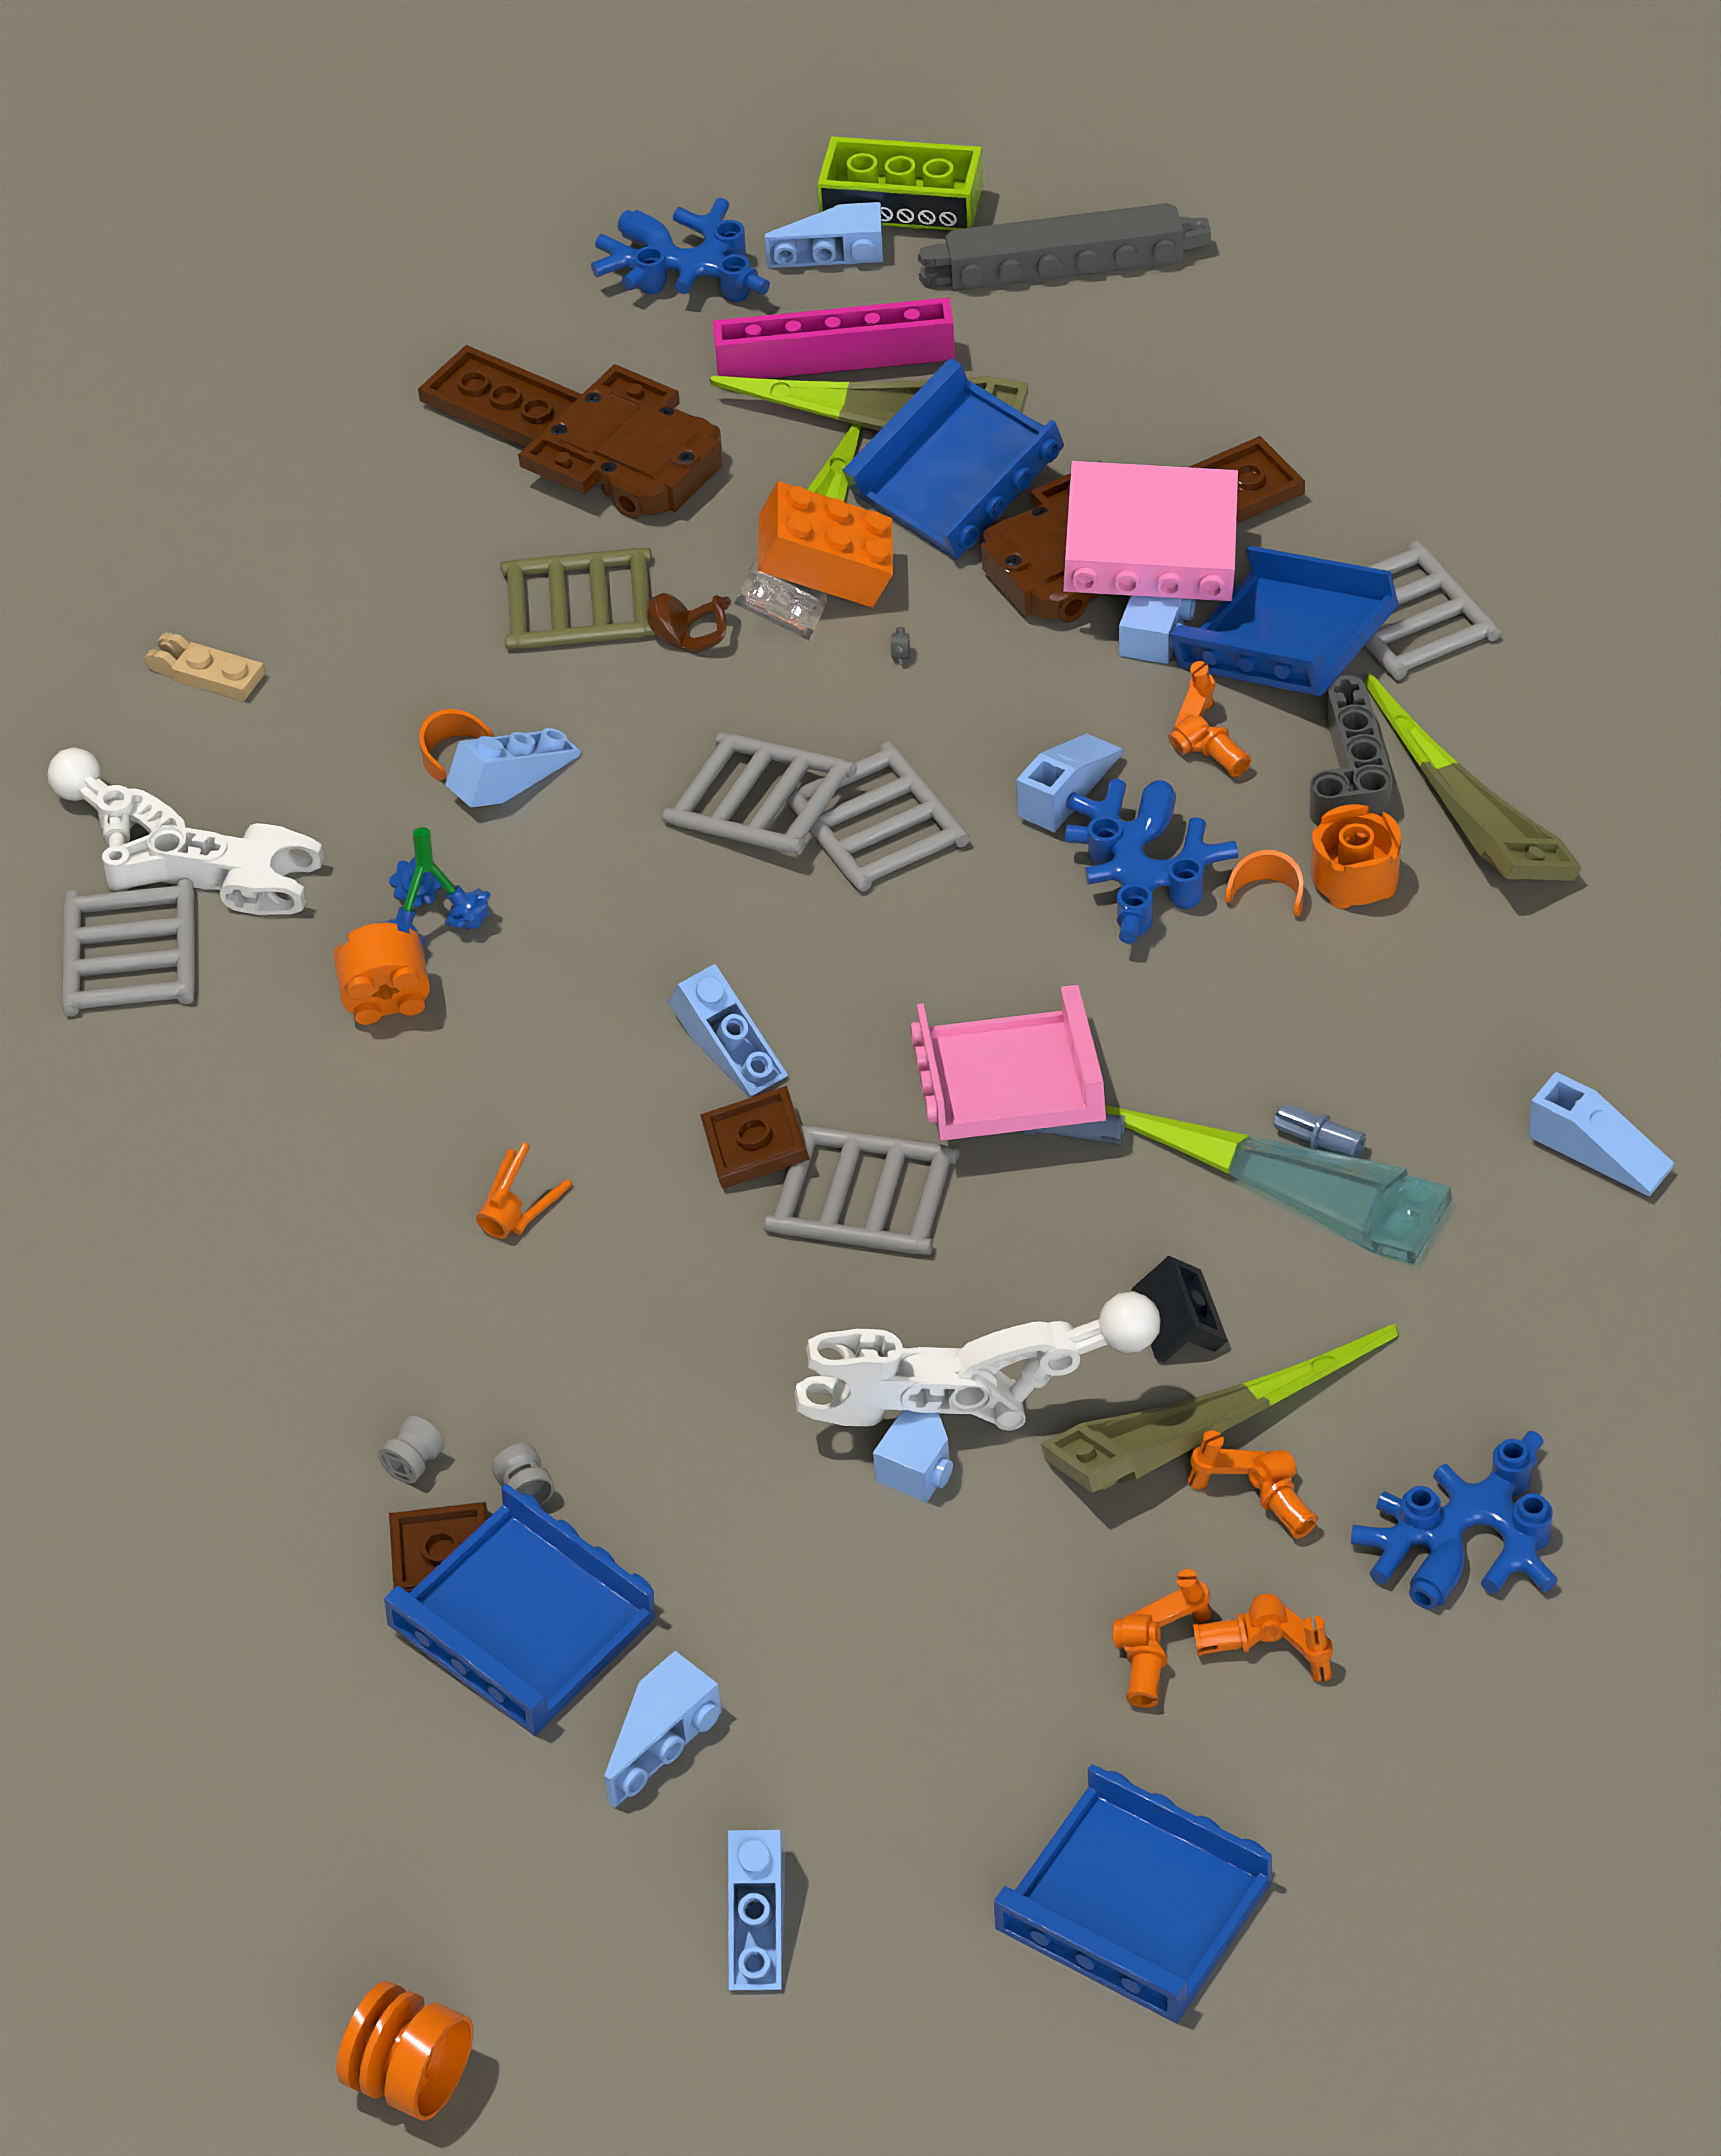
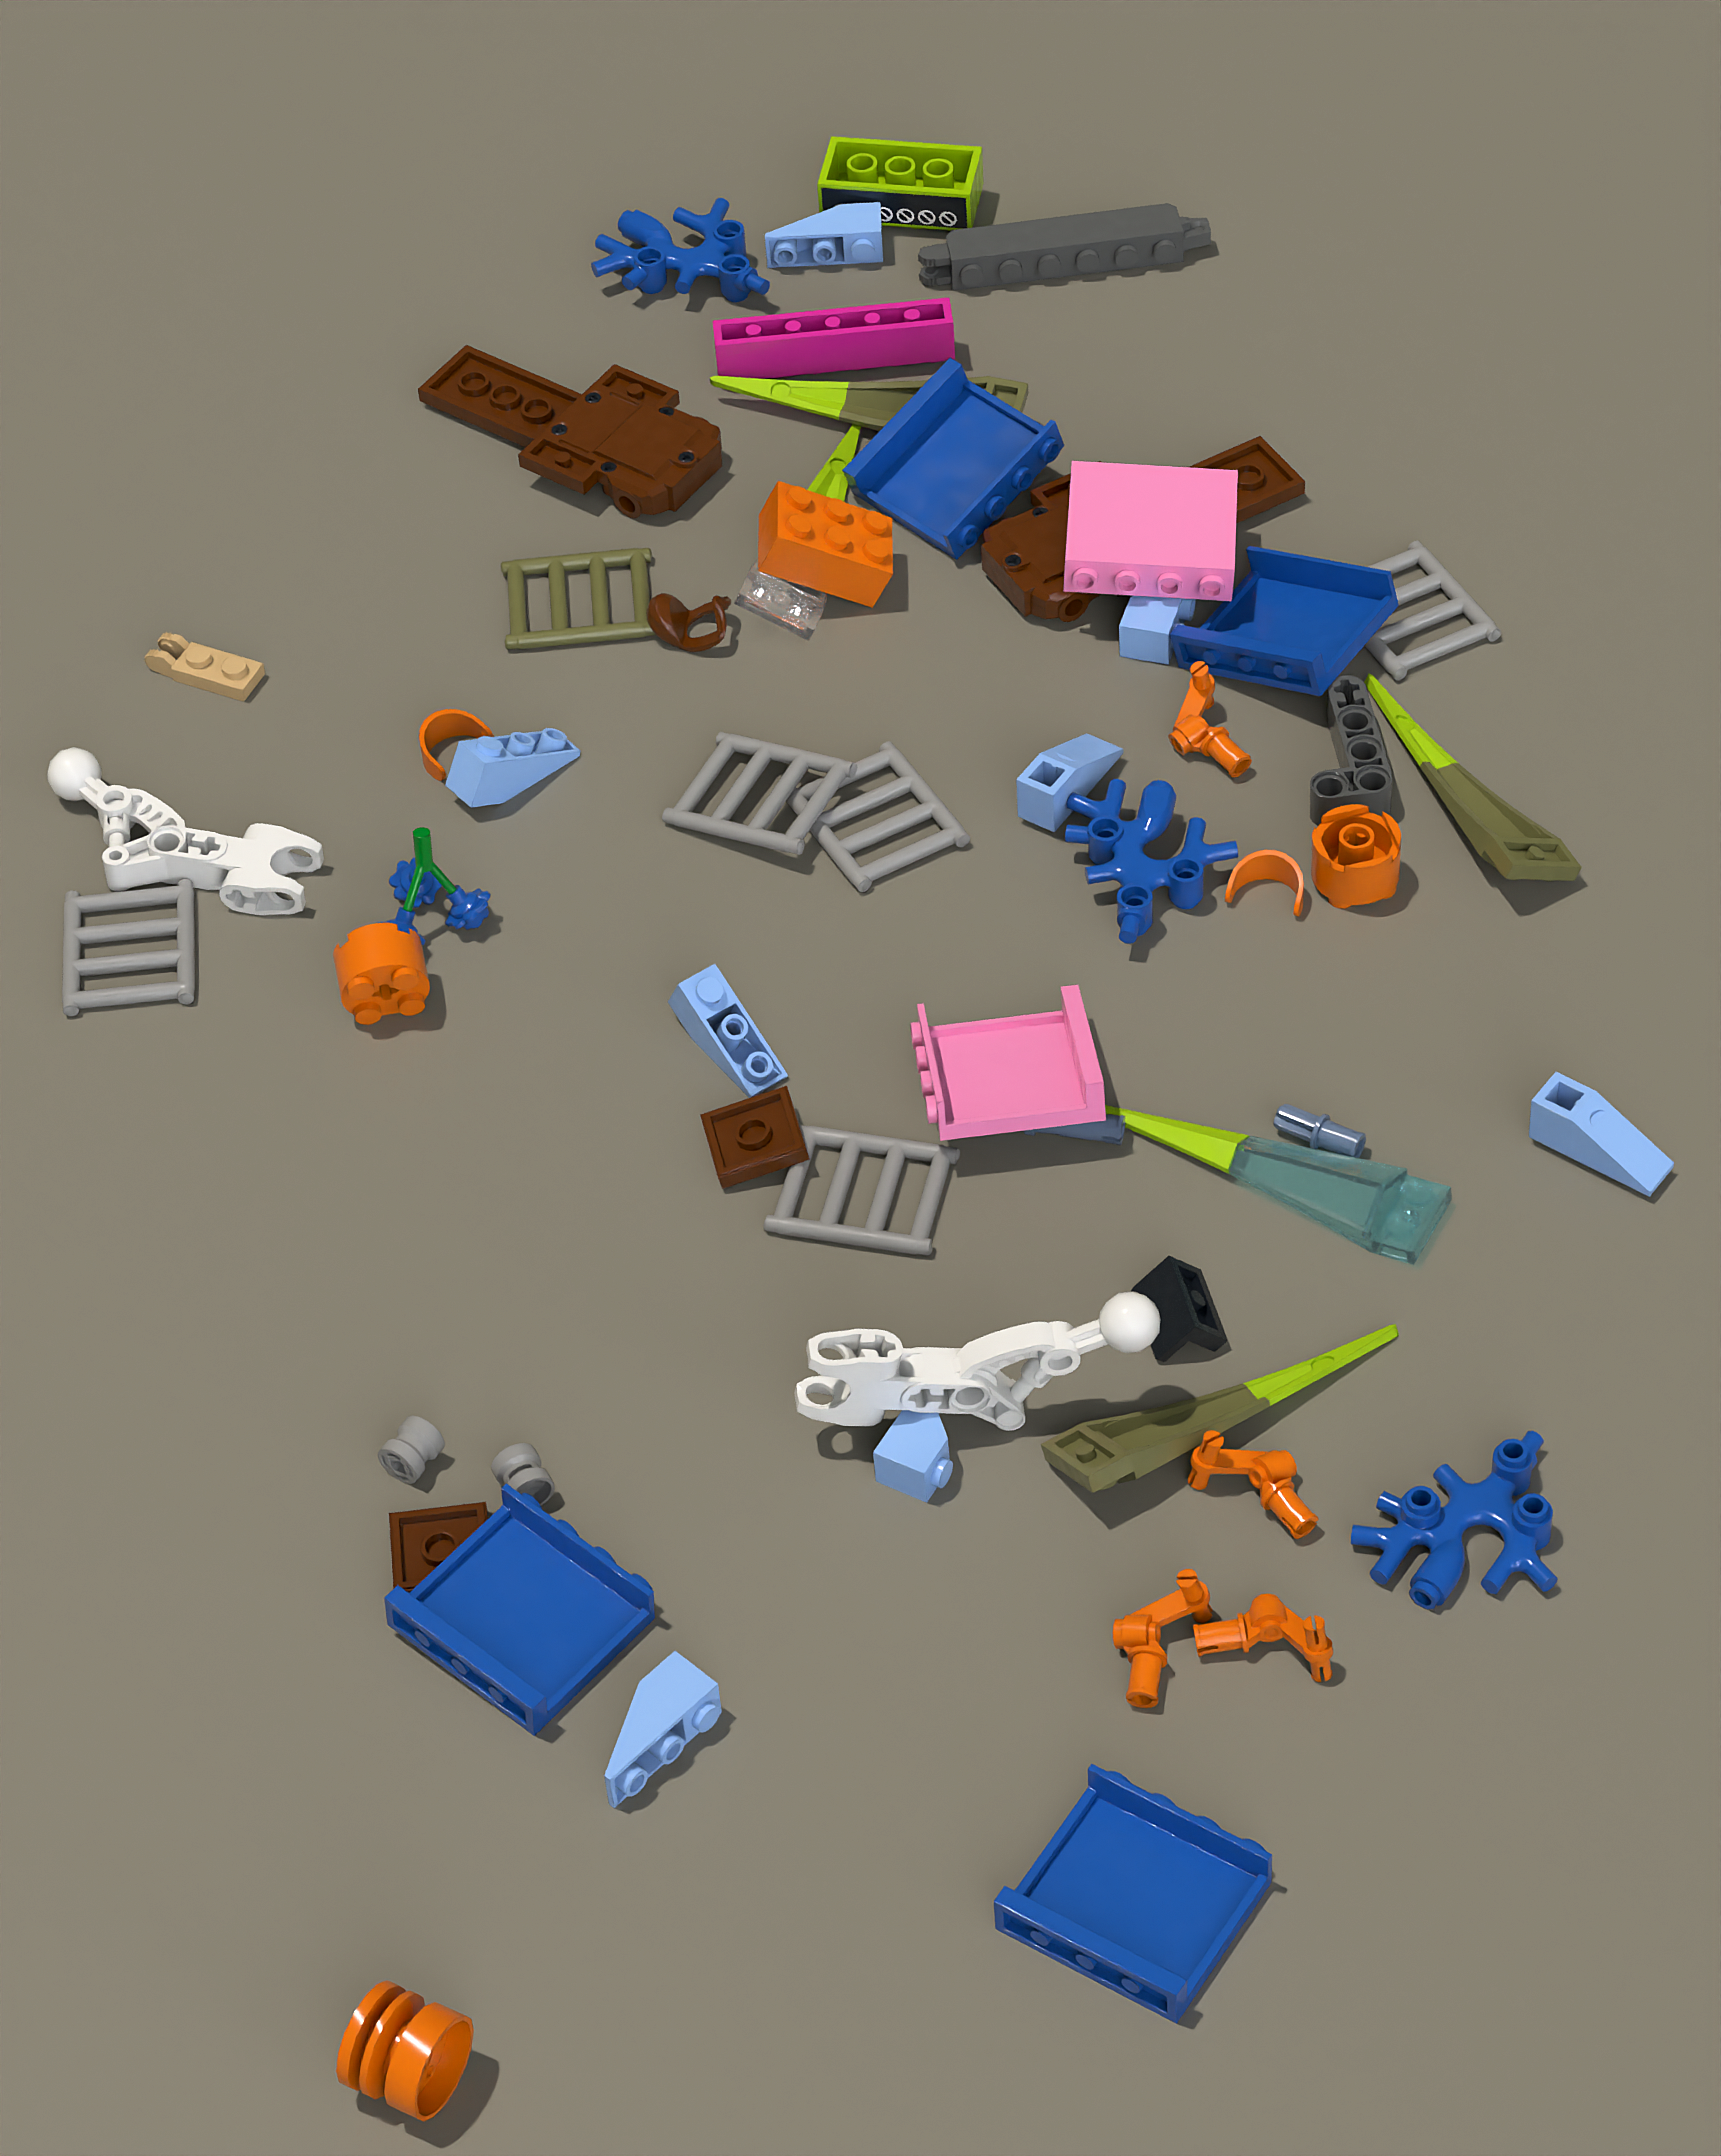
orange plant [476,1142,572,1239] -> none
light blue slope [728,1830,785,1991] -> none
dark grey piece [891,627,910,664] -> none

